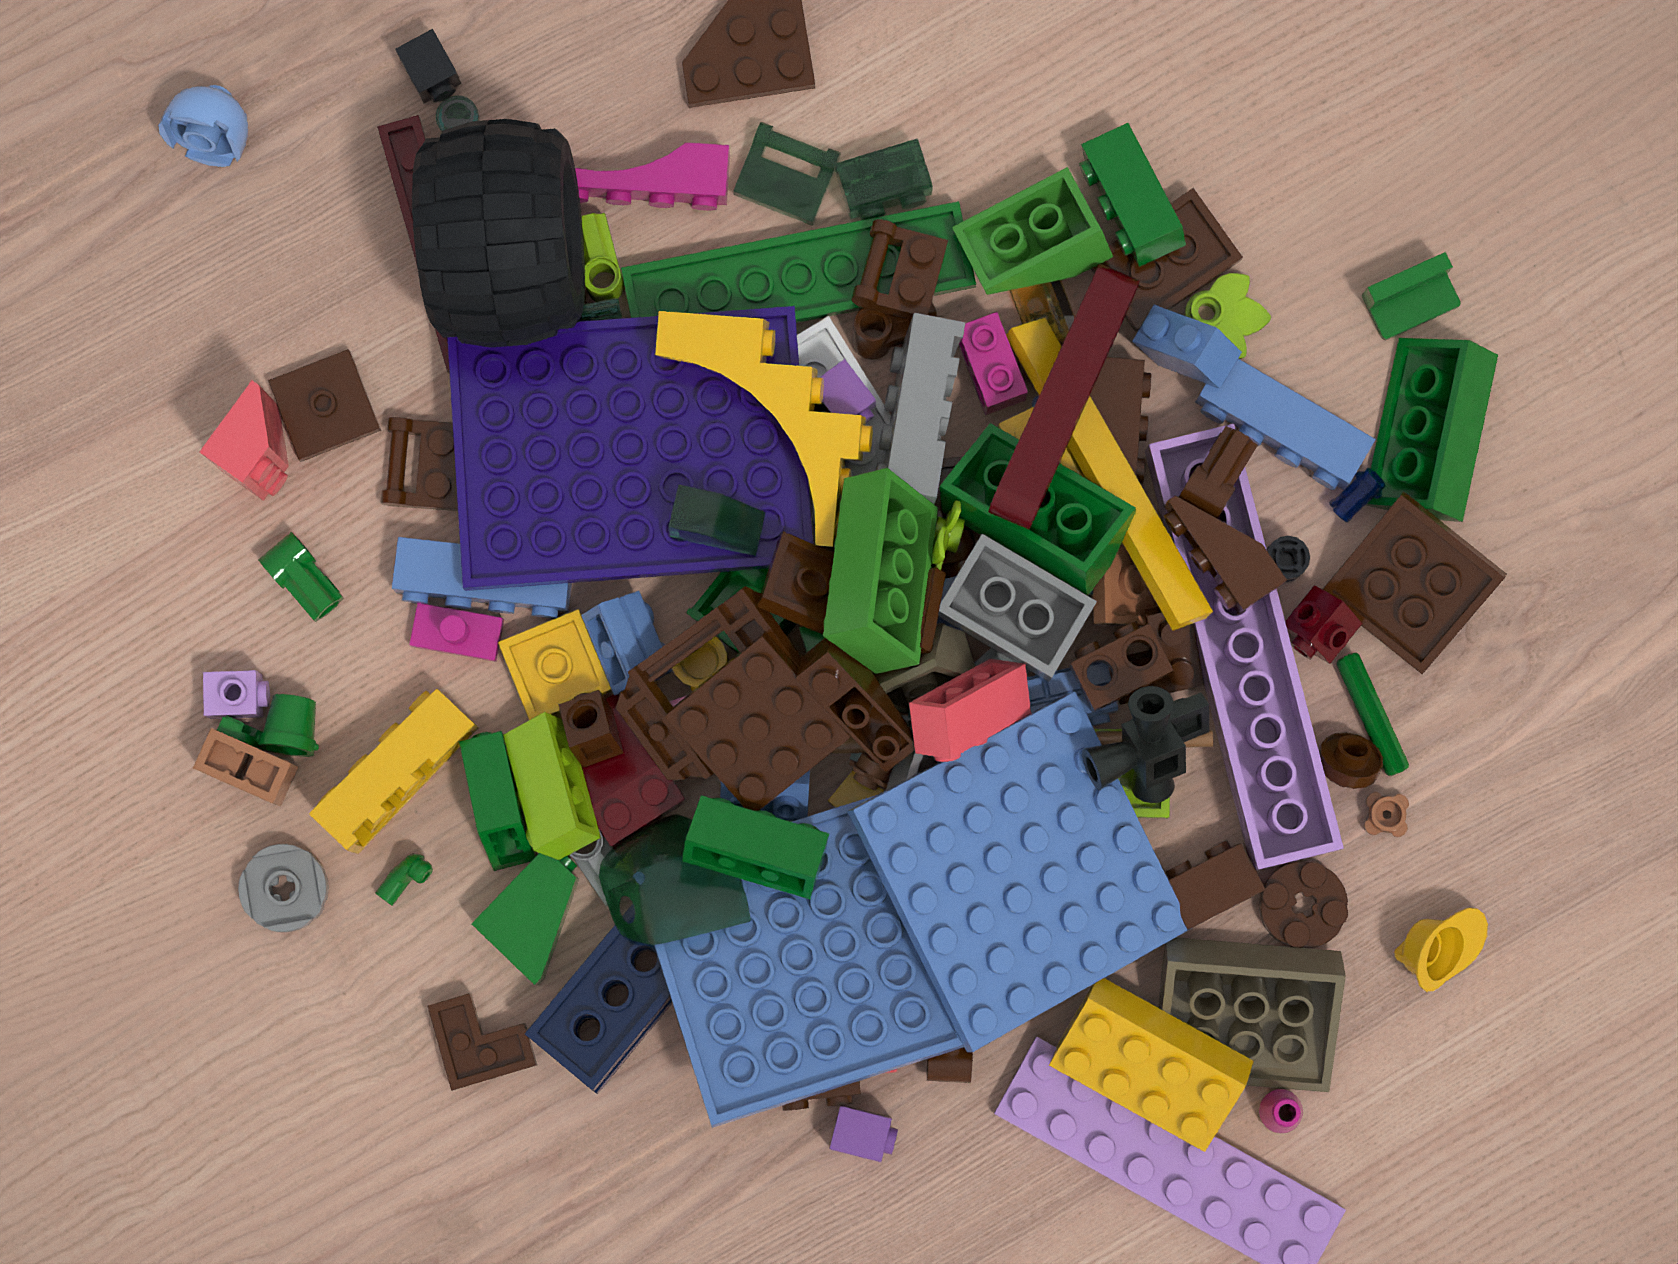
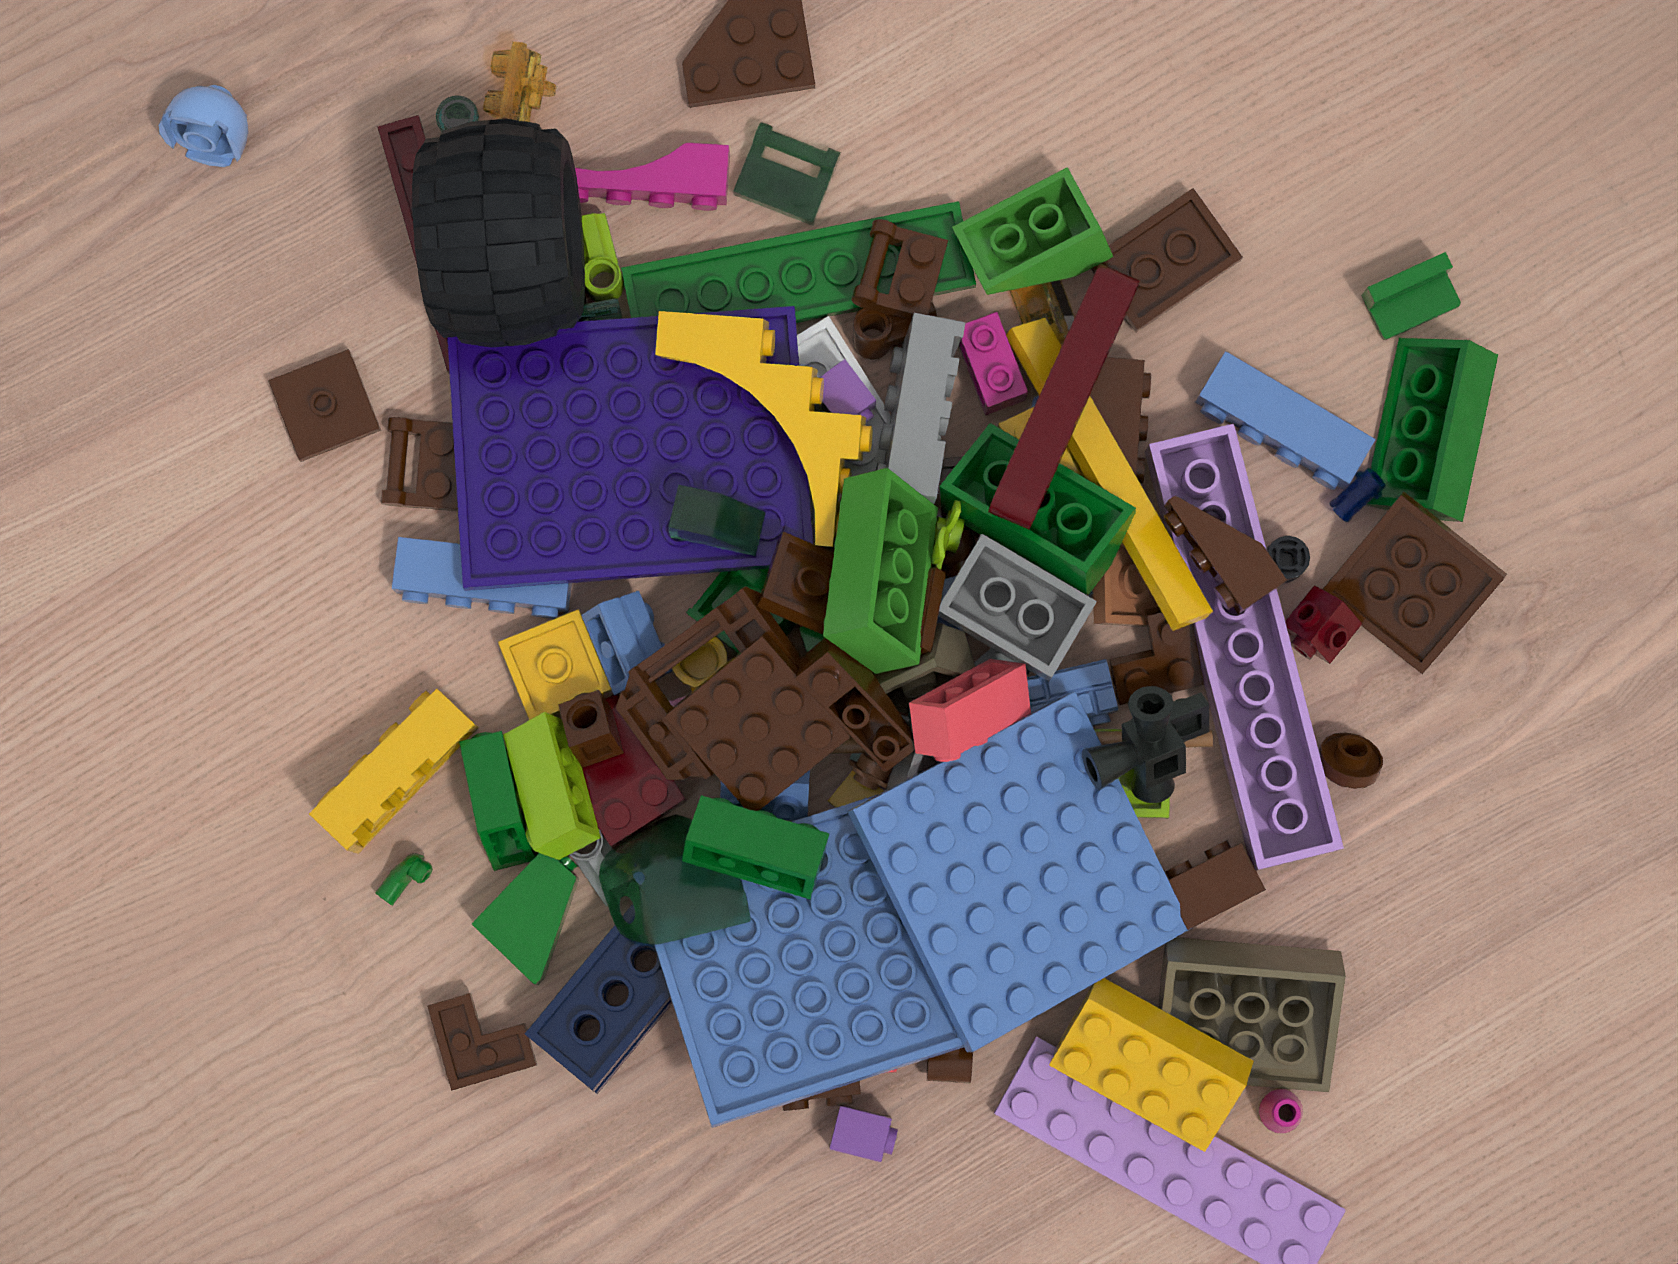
nougat brick [193,728,299,806] -> none
coral slope [199,380,289,501] -> none
lavender brick [203,670,270,719] -> none
green tile [217,715,264,751] -> none
light grey plate [238,844,329,932] -> none
green piece [255,694,319,757] -> none
green piece [258,532,344,622] -> none
black brick [395,29,461,104] -> none
dark pink tile [409,603,504,662] -> none
clear green brick [835,138,933,220] -> none
reddish brown brick [1069,621,1174,713] -> none
green brick [1079,123,1186,267] -> none
medium blue brick [1132,305,1242,389] -> none
reddish brown piece [1179,426,1258,518] -> none
lime plate [1185,273,1271,359] -> none
reddish brown plate [1259,861,1348,948] -> none
green axle [1336,652,1409,776] -> none
nougat plate [1364,792,1409,837] -> none
yellow piece [1394,908,1488,992] -> none
none -> clear yellow hips [483,42,557,122]

